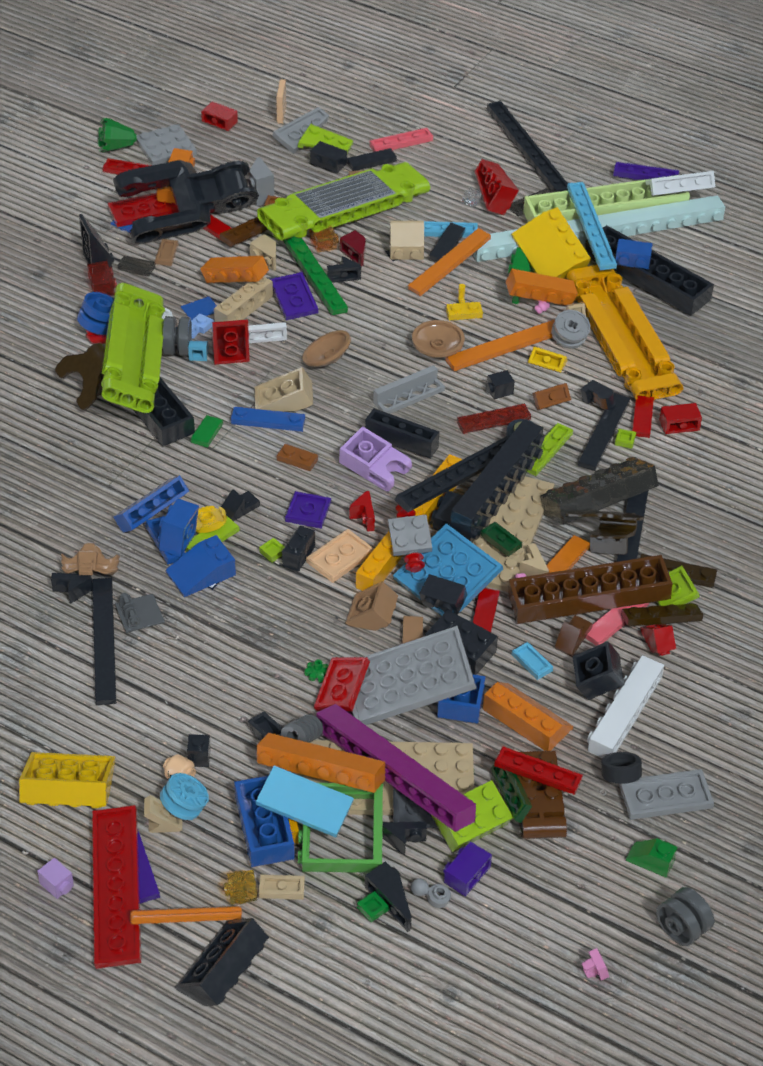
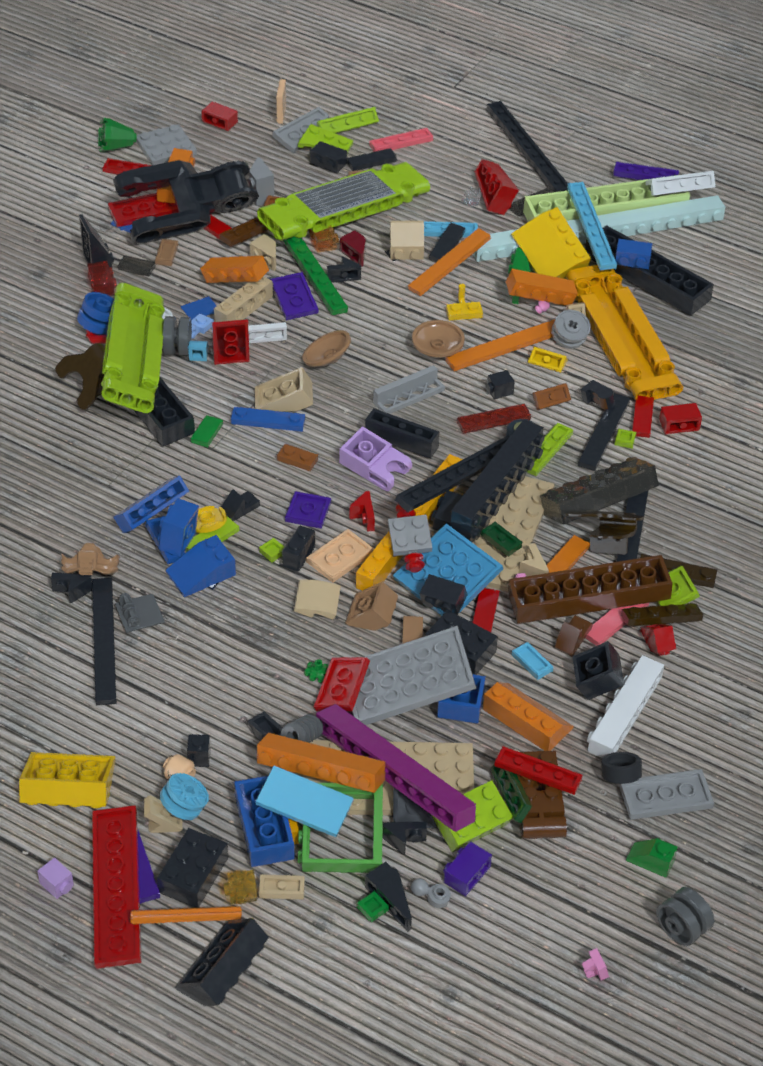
none -> black brick [157,828,229,908]
none -> tan slope [294,579,341,619]
none -> lime tile [317,107,379,133]

